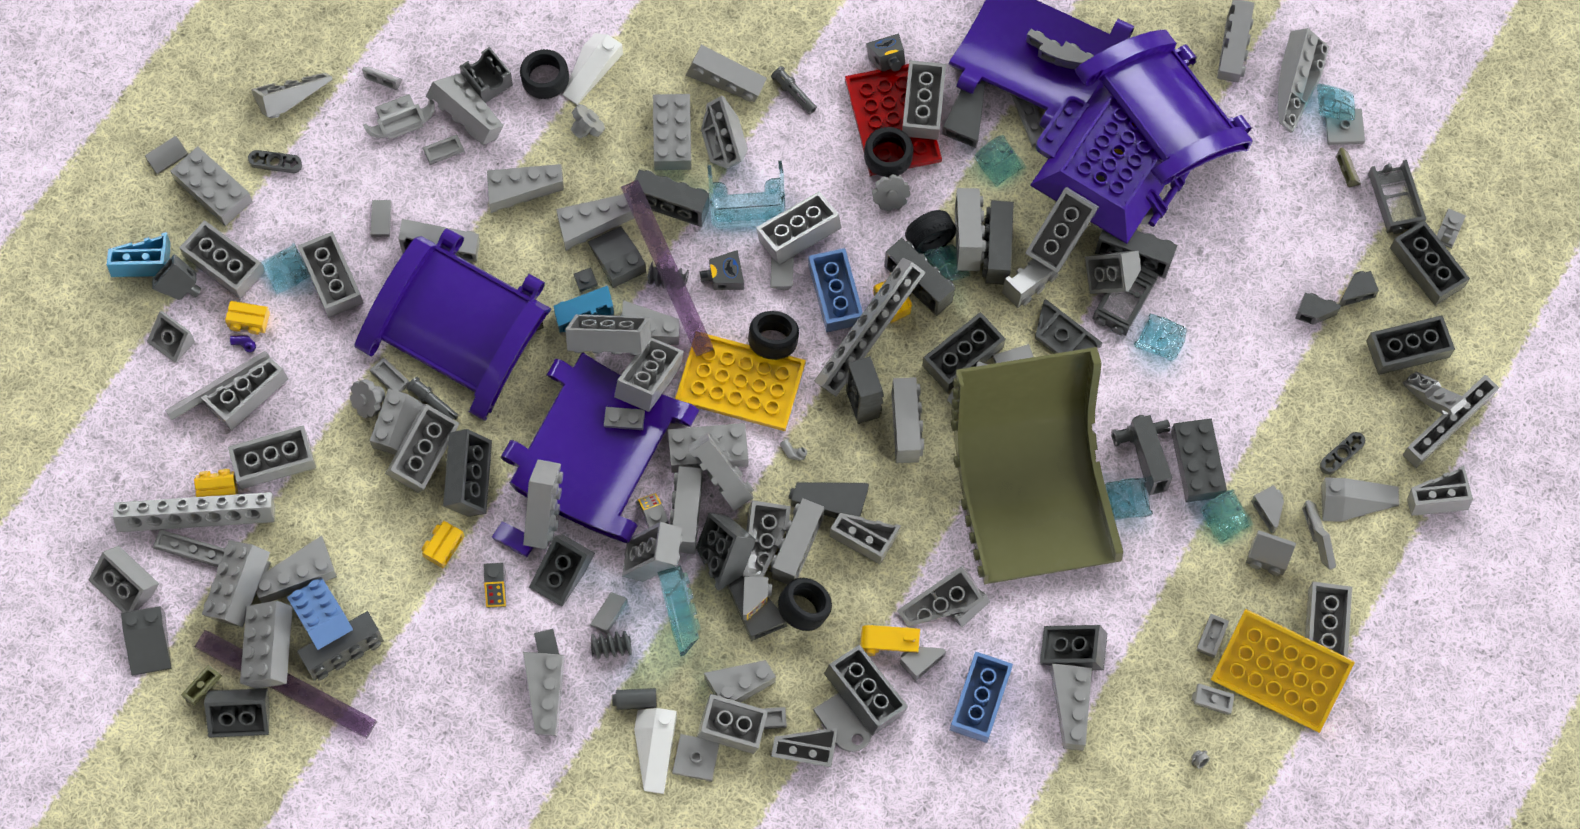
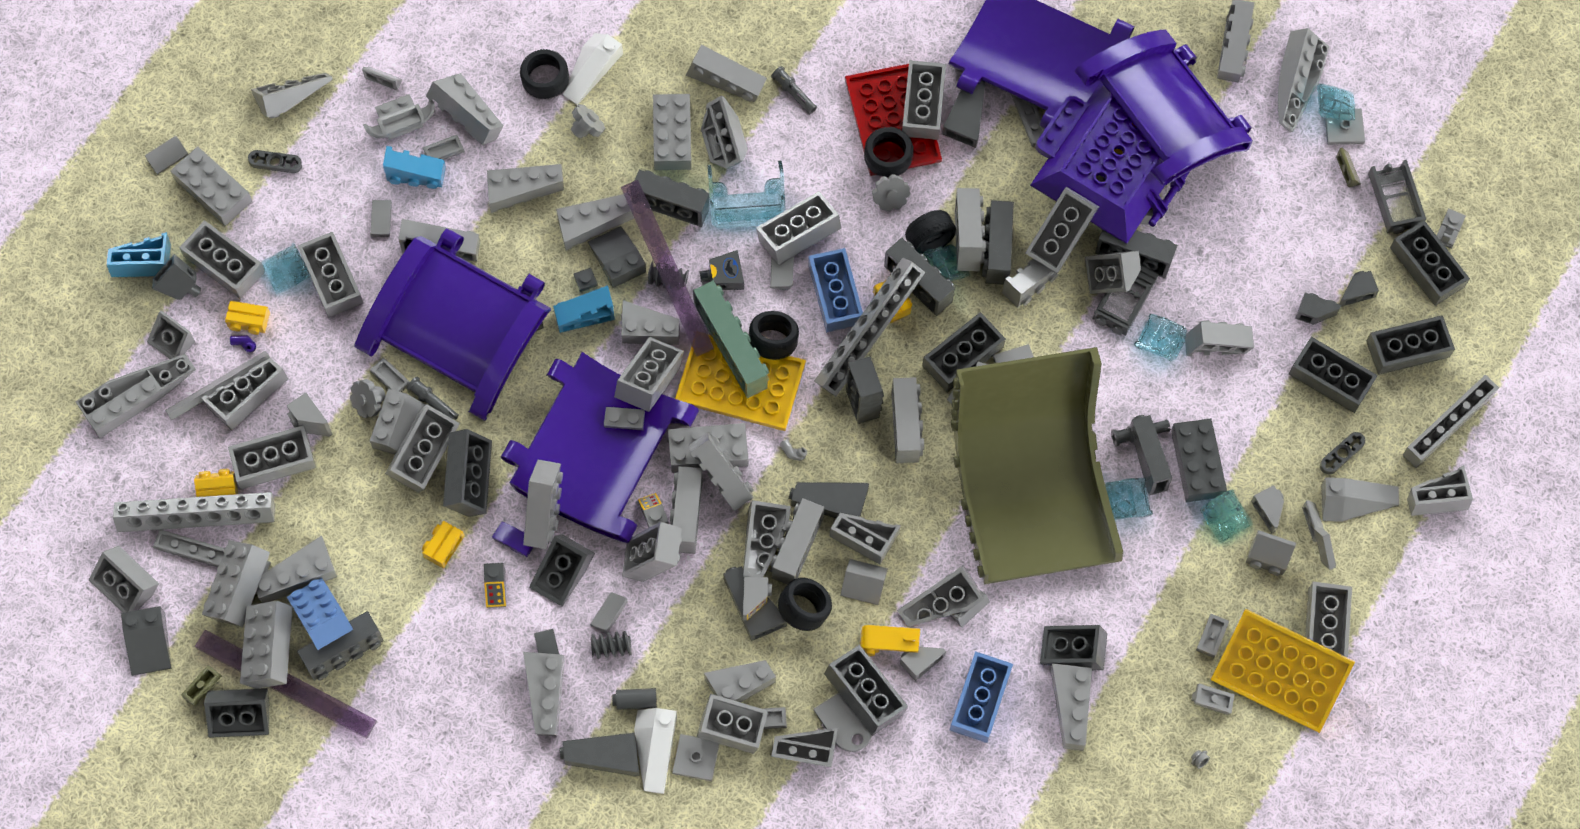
dark grey piece [459,47,513,103] -> none
light grey brick [565,314,651,355] -> none
clear light blue slope [657,566,701,656] -> none
dark grey wedge [696,513,756,590] -> none
dark grey torso [866,33,906,71] -> none
clear light blue slope [974,135,1026,187] -> none
light grey slope [1026,29,1094,69] -> none
dark grey wing [1035,299,1102,354] -> none
light grey slope [1403,371,1468,415] -> none
none -> light grey wedge [75,354,196,438]
none -> light grey slope [287,393,333,437]
none -> dark azure wedge [383,146,446,189]
none -> dark grey slope [559,732,639,776]
none -> sand green brick [693,280,769,398]
none -> light grey slope [840,559,888,605]
none -> light grey wedge [1184,320,1254,356]
none -> dark grey brick [1289,336,1378,413]

